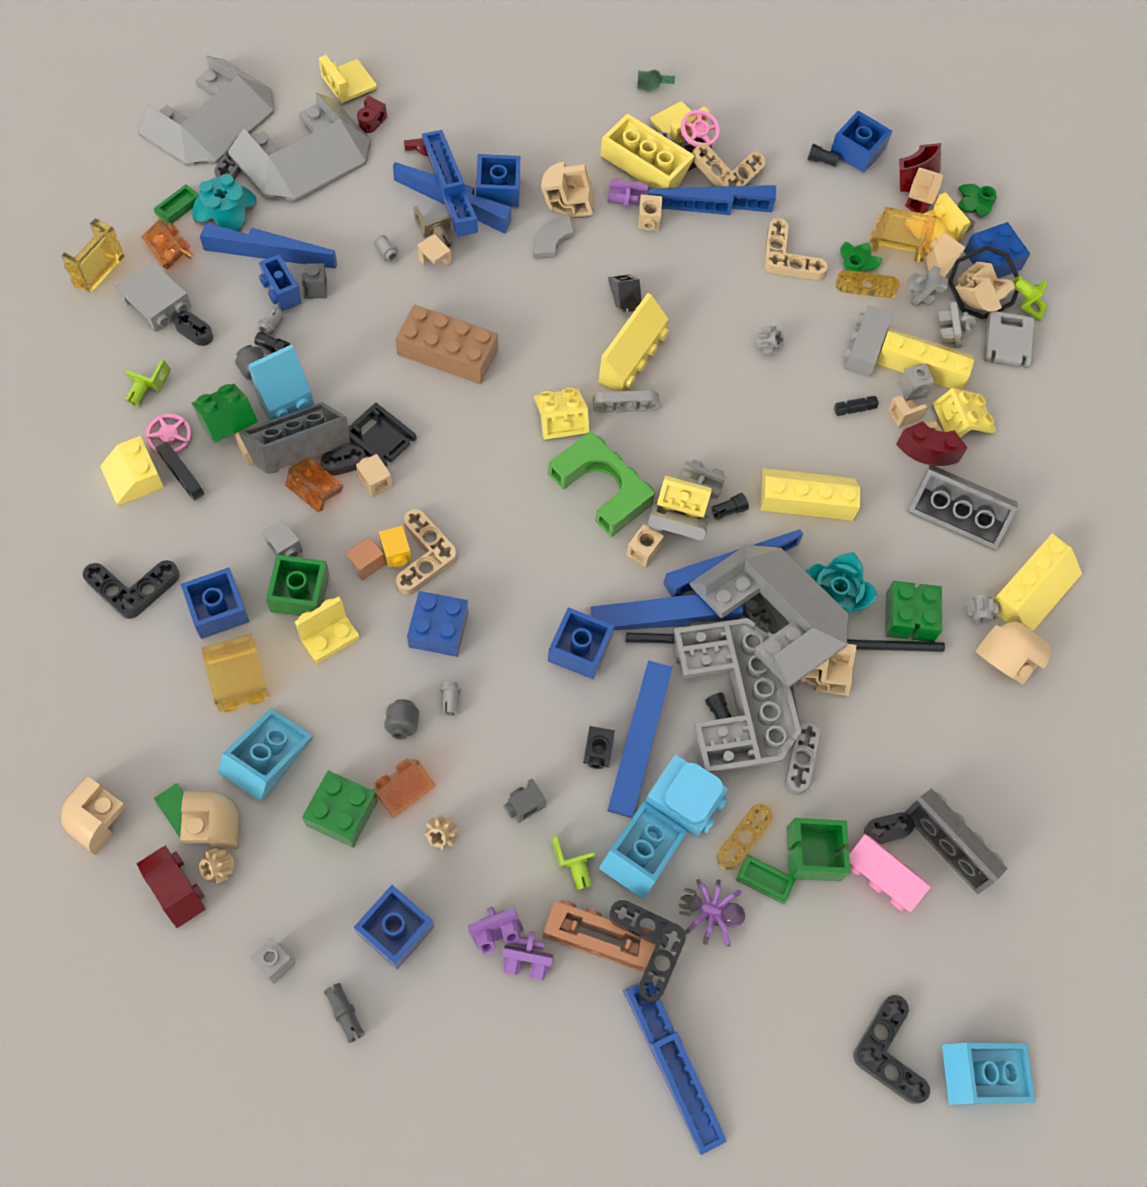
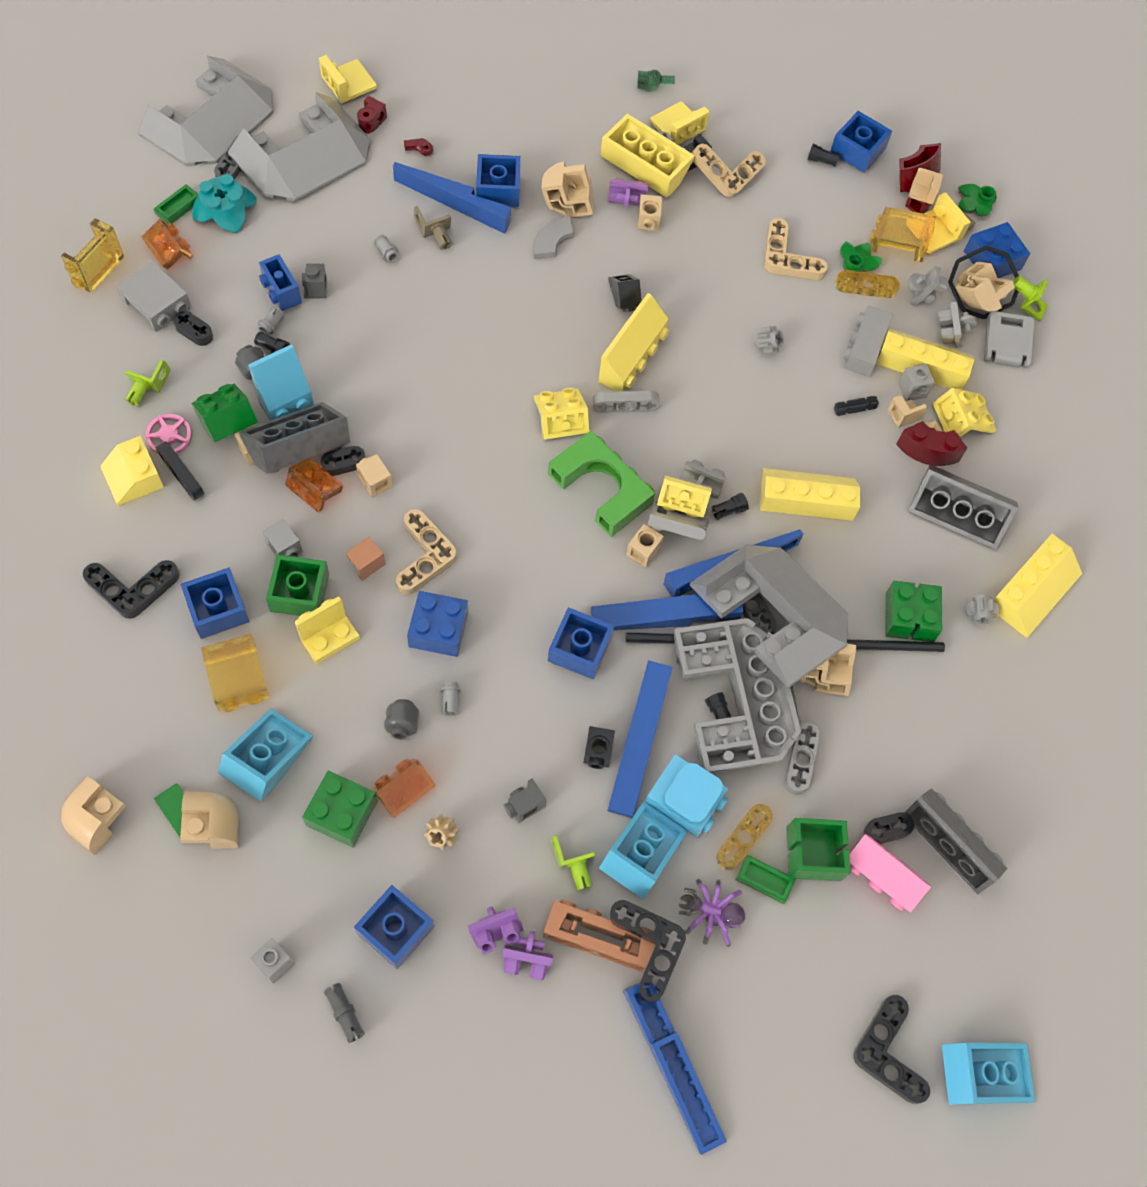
dark red brick [136,845,206,929] -> none
tan gear [199,848,234,884] -> none
blue slope [200,223,337,269] -> none
black container [348,402,417,467] -> none
yellow brick [379,526,412,568] -> none
medium nougat brick [395,304,498,384] -> none
tan panel [417,234,452,266] -> none
blue slope [422,130,478,237] -> none
blue slope [648,185,776,215] -> none
bright pink wheel [681,110,720,147] -> none
teal brick [806,552,878,615] -> none
tan slope [925,232,965,277] -> none
tan brick [975,620,1051,685] -> none

